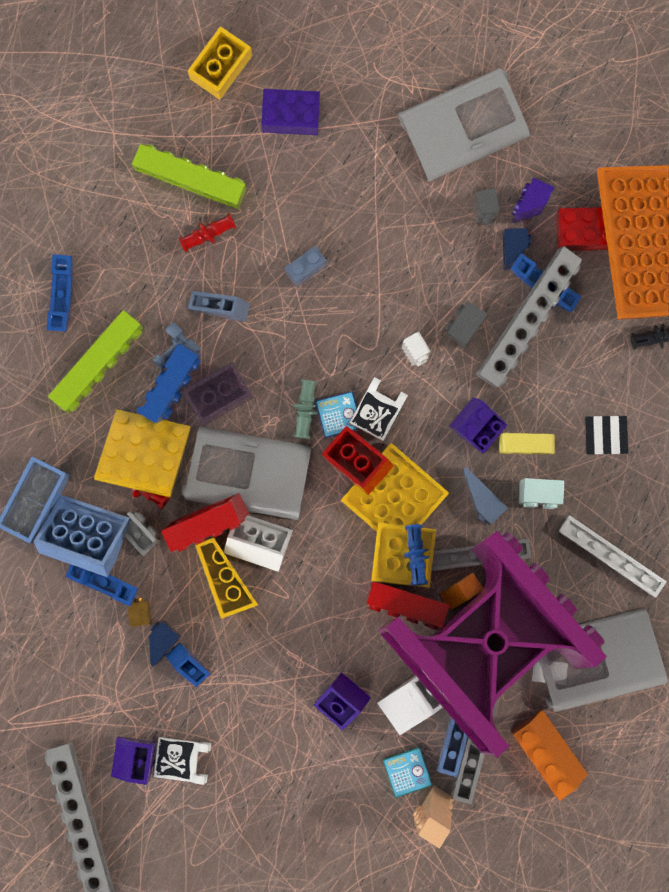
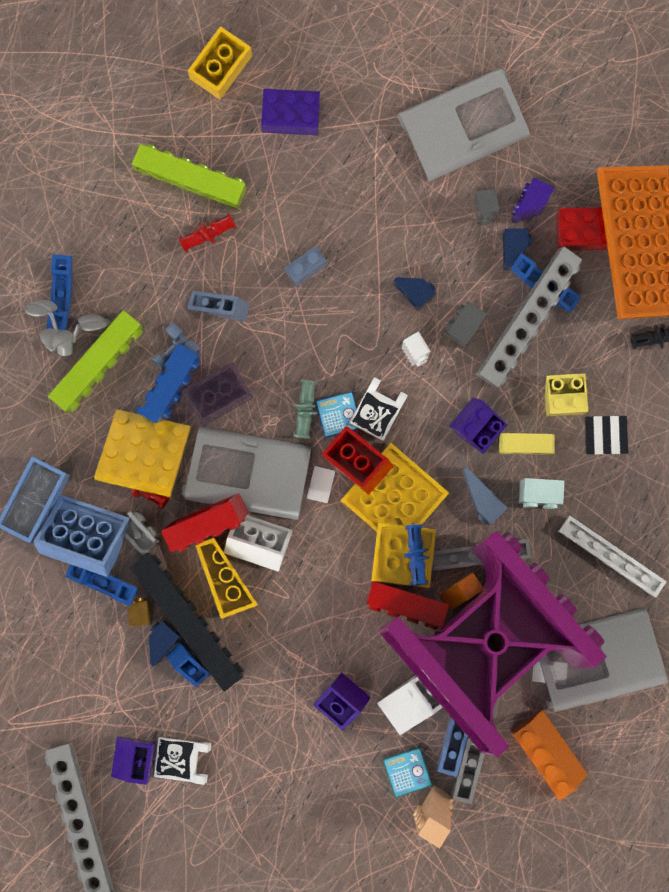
none -> light grey plant [24,300,112,356]
none -> black brick [130,553,244,692]
none -> white sticker [307,466,335,503]
none -> dark blue slope [393,277,436,311]
none -> light yellow slope [545,373,588,417]

